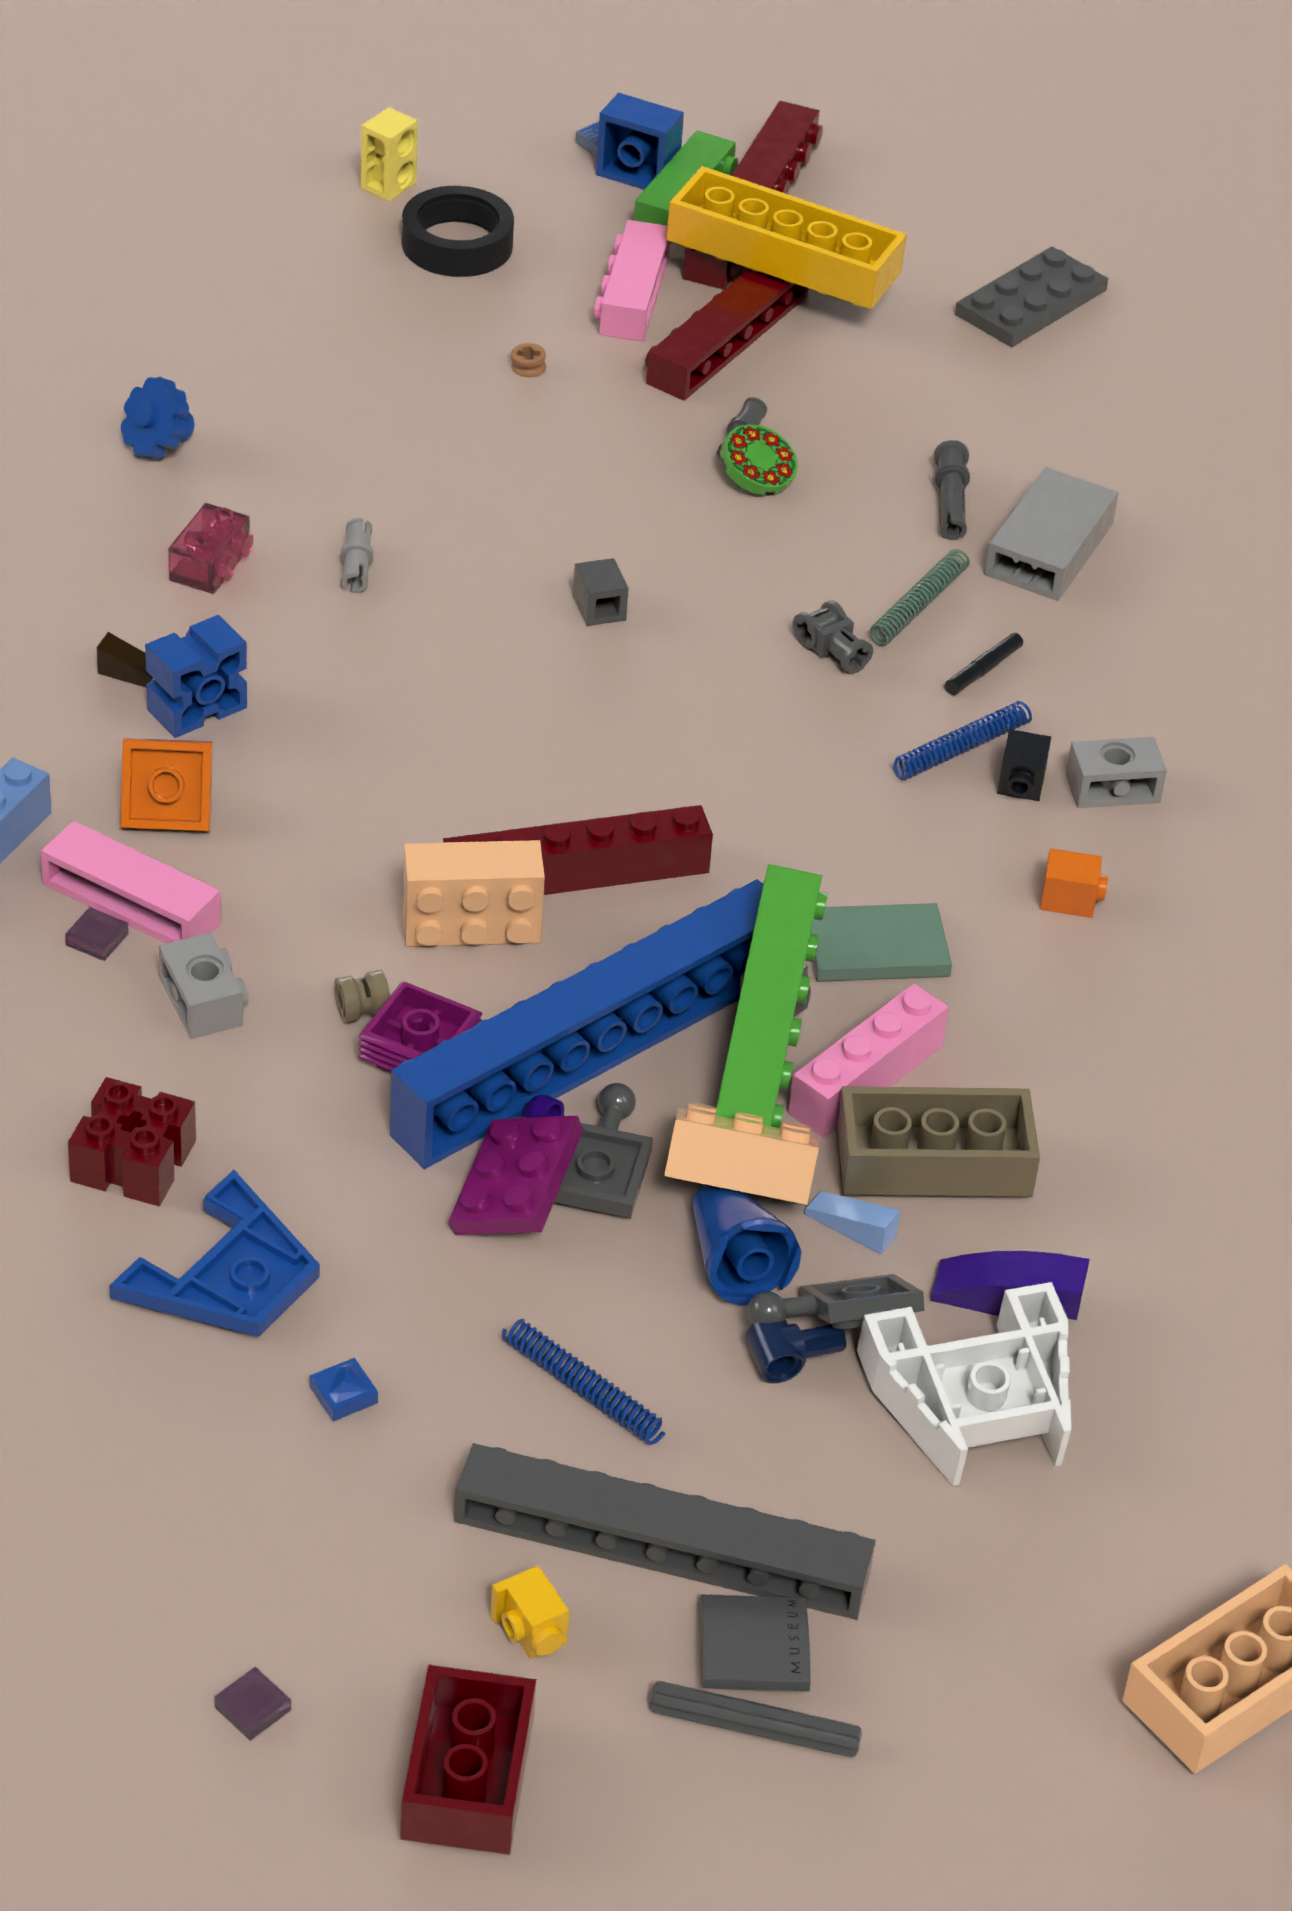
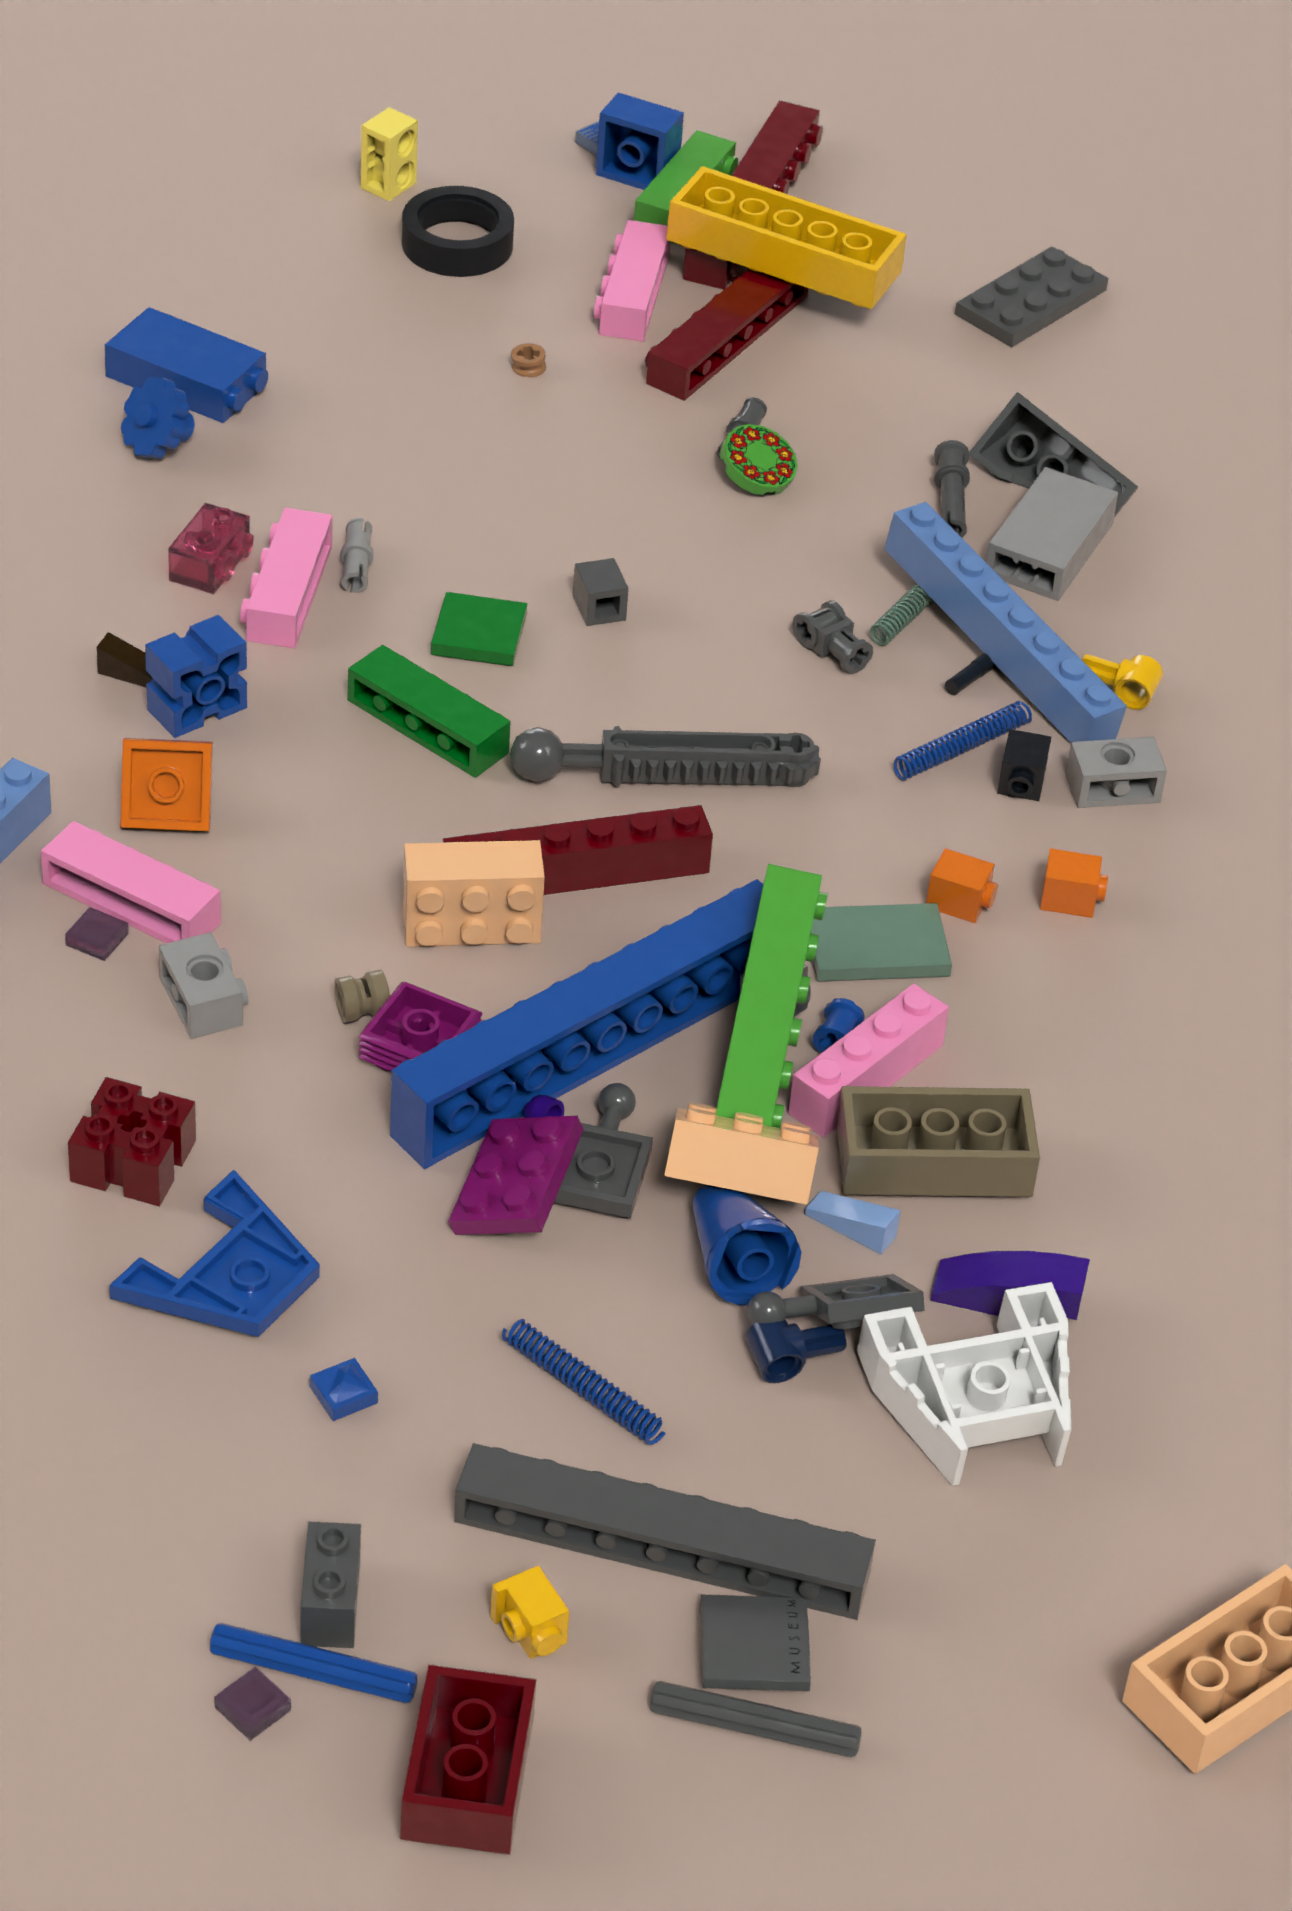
none -> blue brick [104,307,268,423]
none -> blue axle [210,1623,418,1703]
none -> bright pink brick [240,508,333,649]
none -> dark grey brick [301,1522,361,1648]
none -> green brick [348,644,511,778]
none -> green tile [431,592,528,666]
none -> dark grey gear [510,726,821,787]
none -> blue bush [812,998,865,1053]
none -> medium blue brick [884,501,1127,742]
none -> orange brick [926,848,998,923]
none -> dark grey wedge [969,392,1139,517]
none -> yellow axle [1081,654,1163,710]

